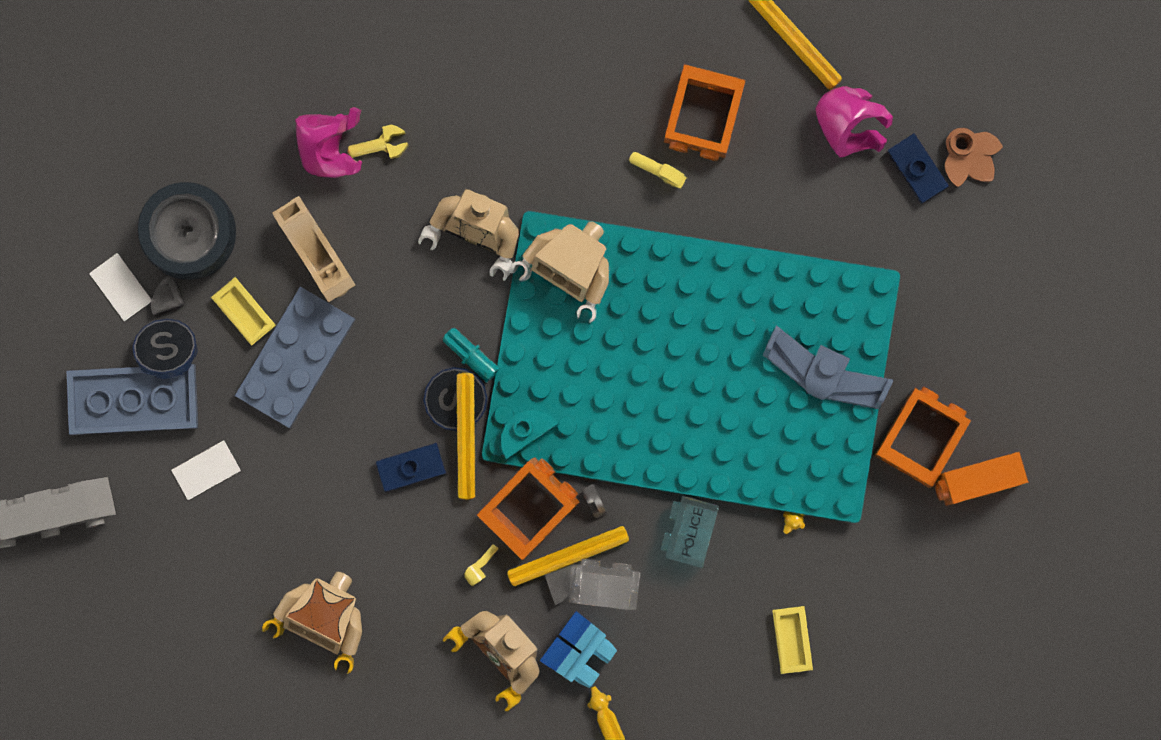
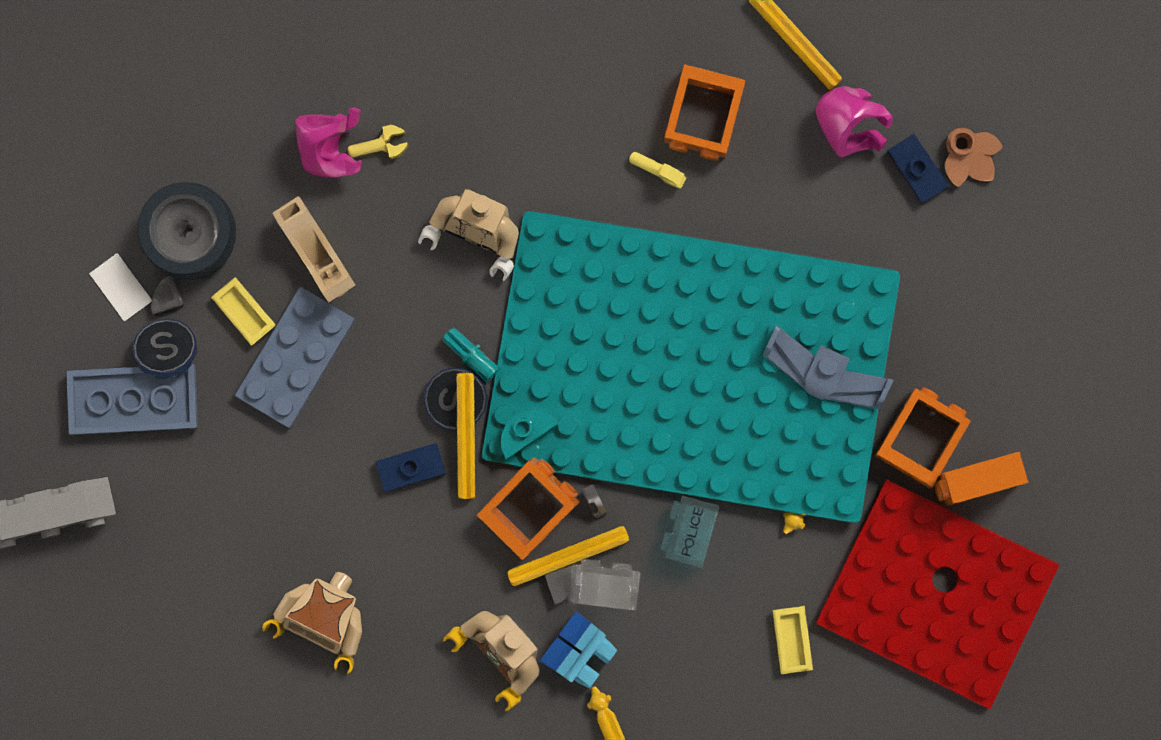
white sticker [171,440,241,500] -> none
light yellow hand [464,544,499,586] -> none
tan torso [510,222,609,323] -> none
none -> red plate [816,479,1060,709]

